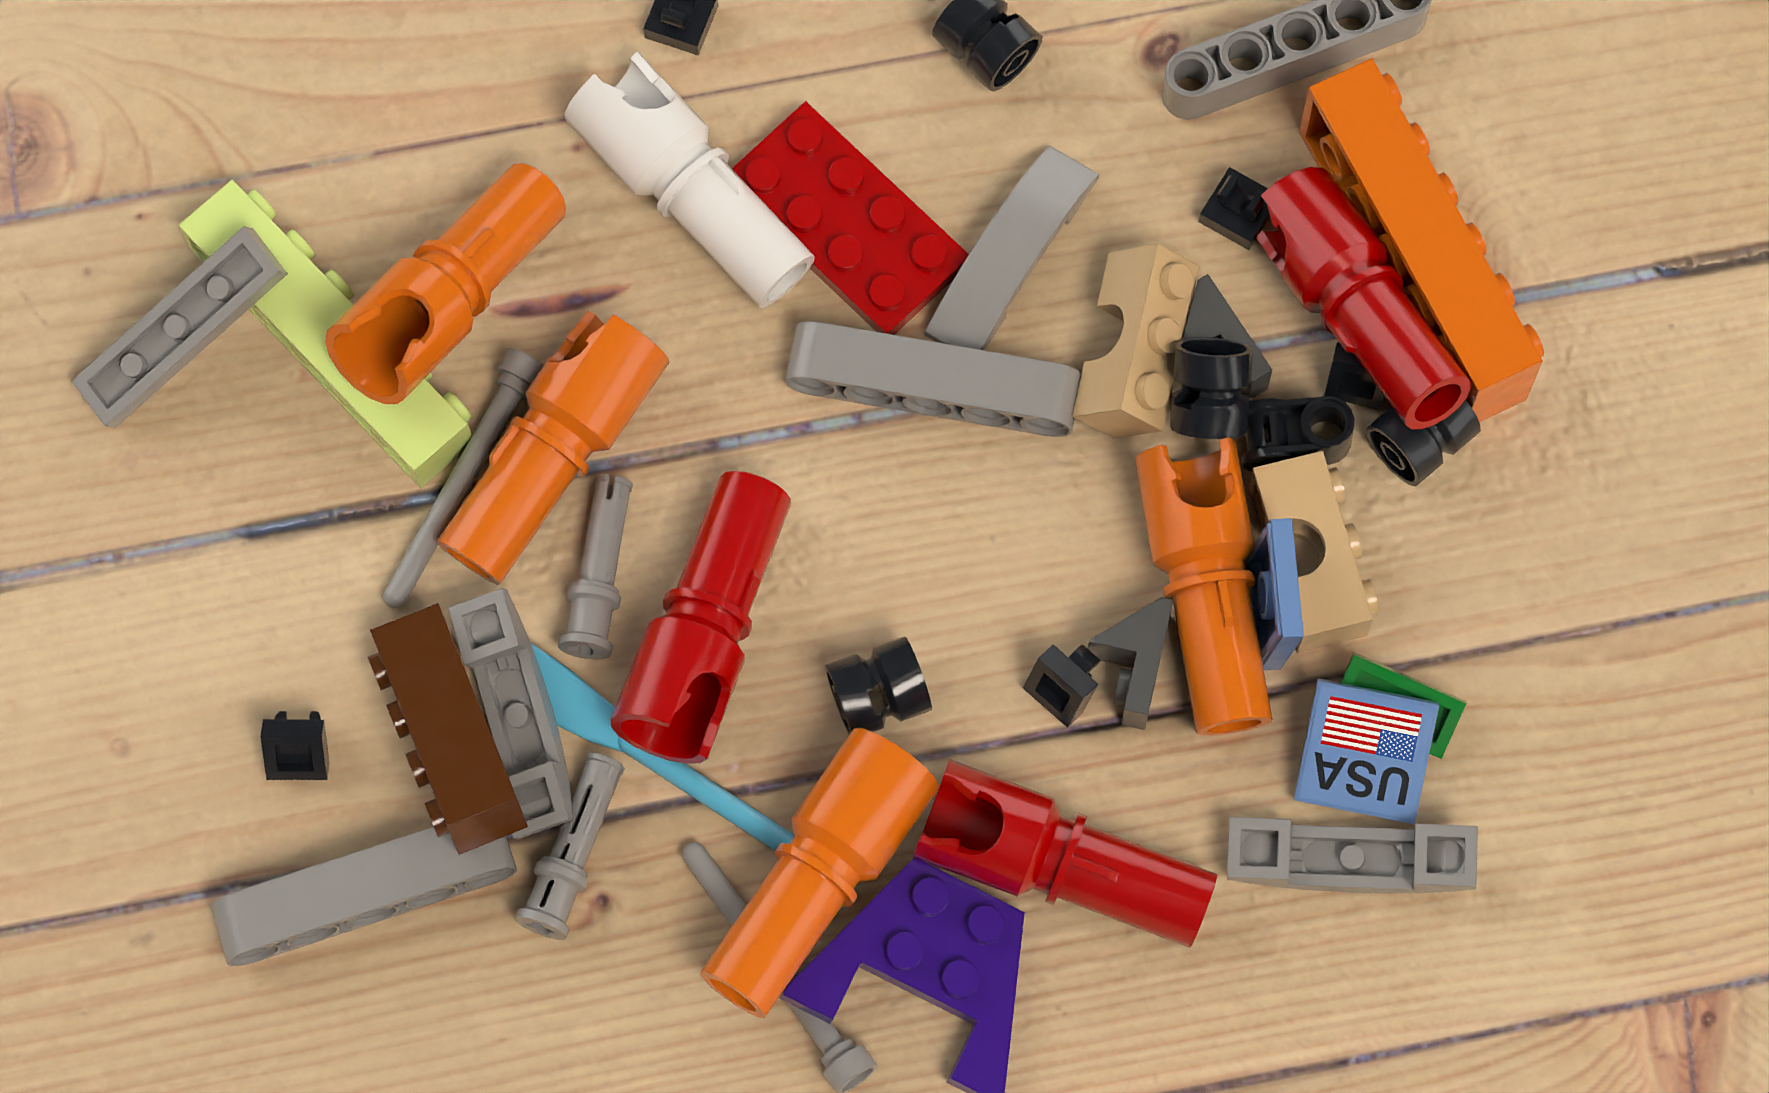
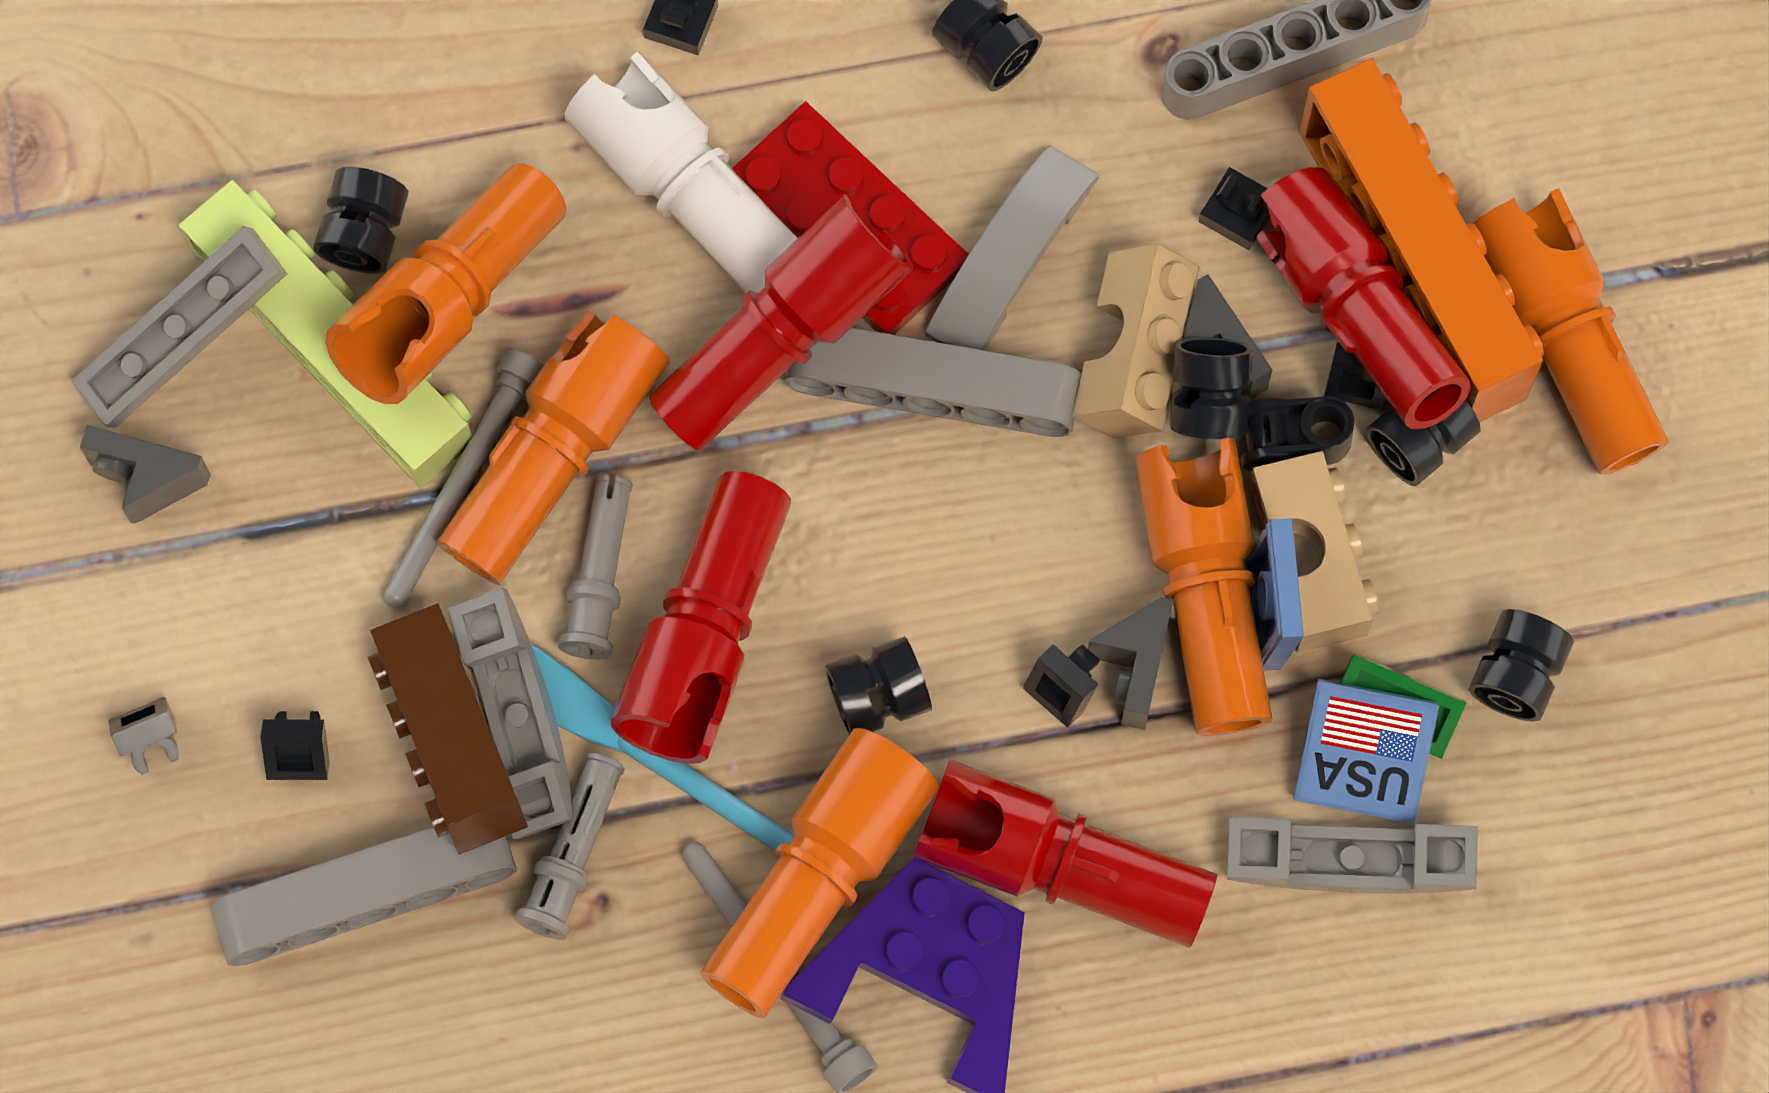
none -> dark grey slope [80,425,211,523]
none -> tile [109,697,179,775]
none -> black wheel [313,167,409,274]
none -> red piece [649,194,914,451]
none -> black wheel [1468,609,1574,722]
none -> orange piece [1473,188,1670,475]

